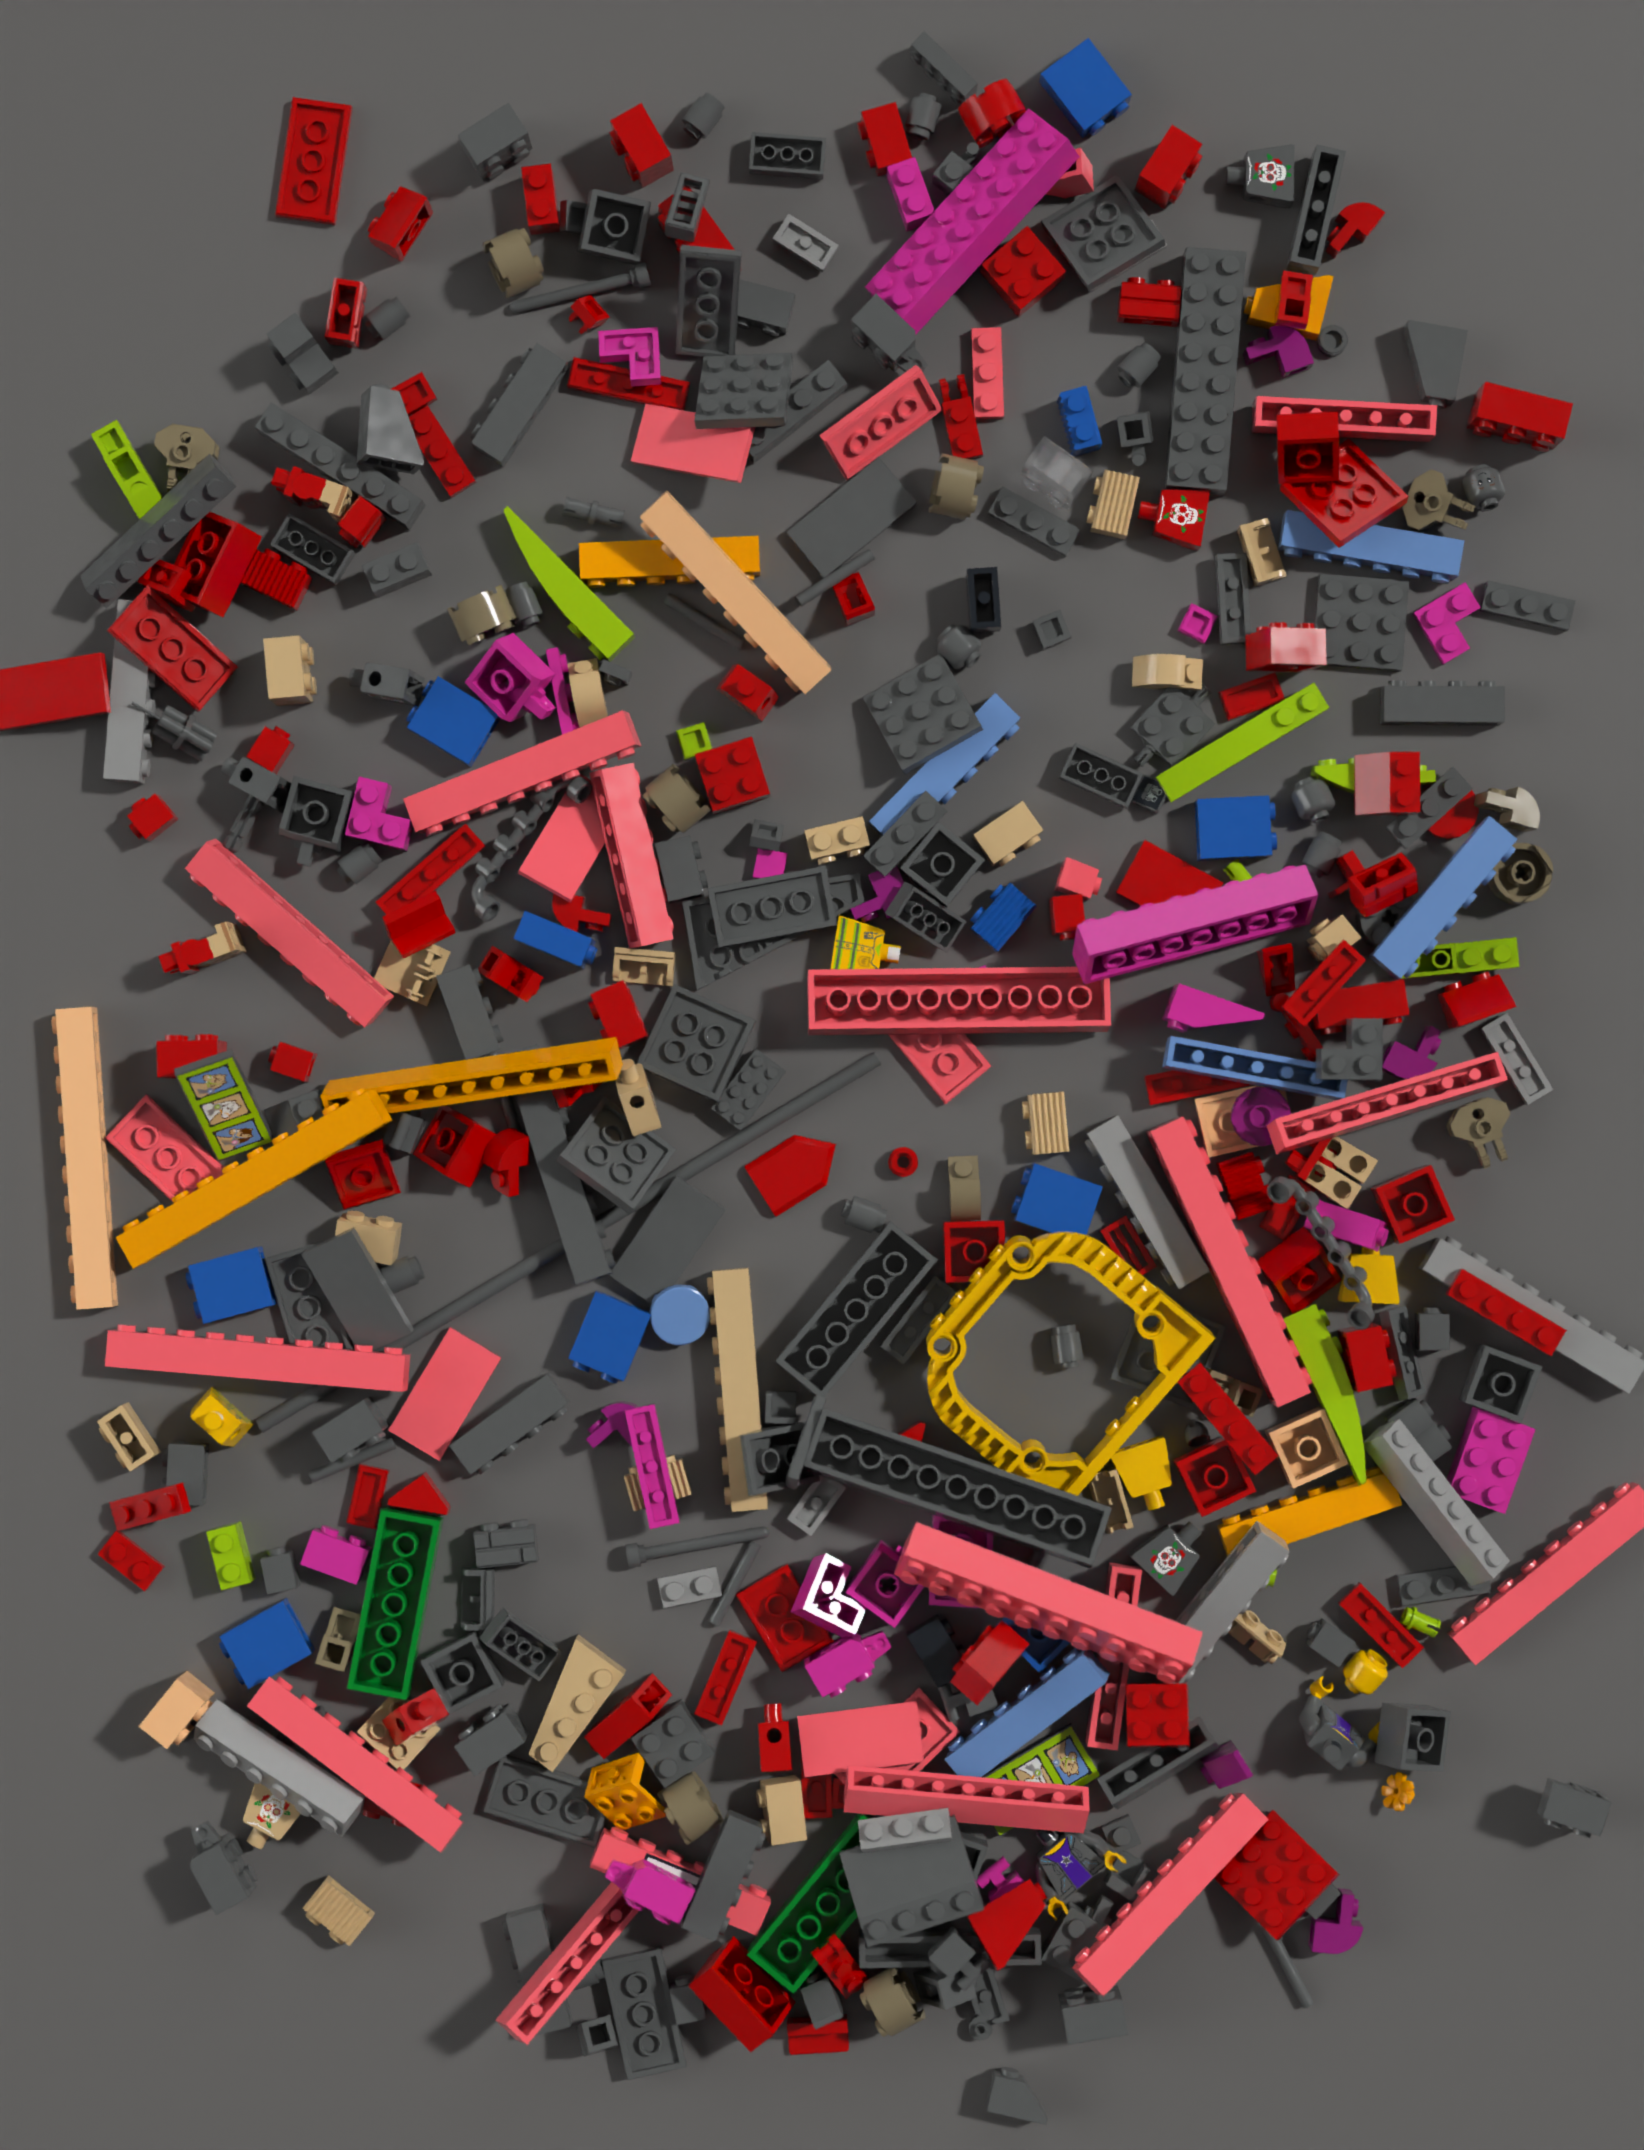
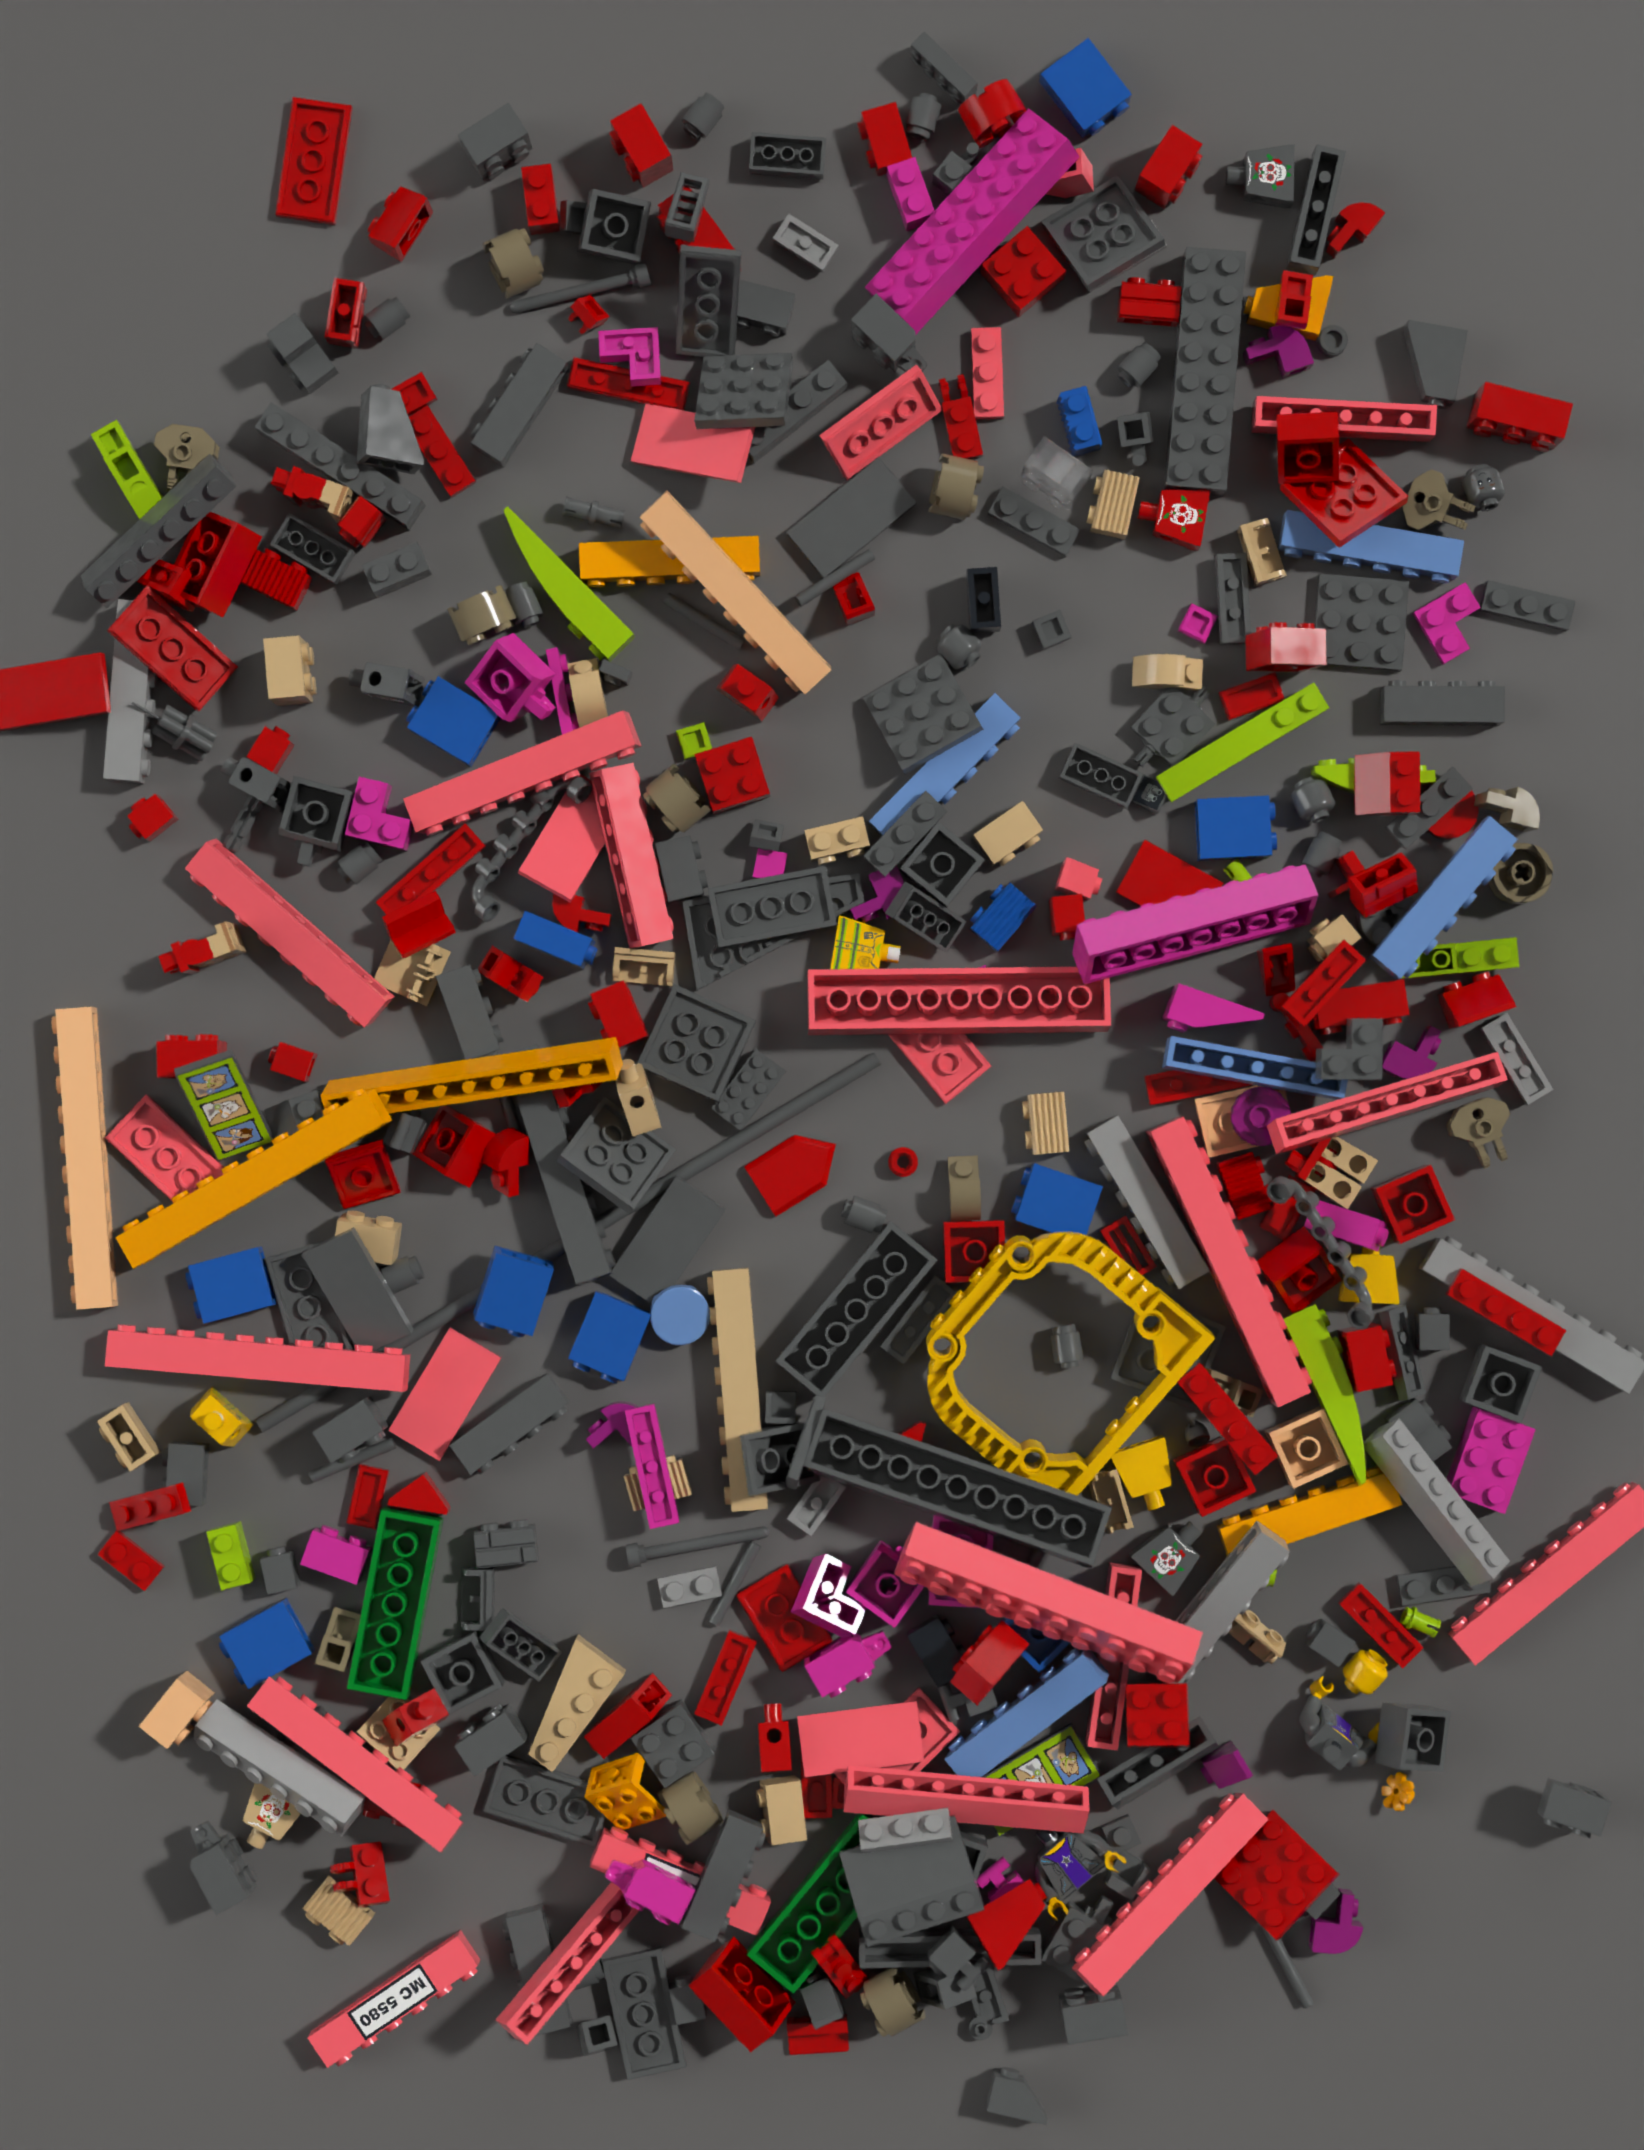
none -> coral brick [307,1930,481,2068]
none -> red hinge [330,1841,390,1908]
none -> blue brick [473,1245,554,1337]

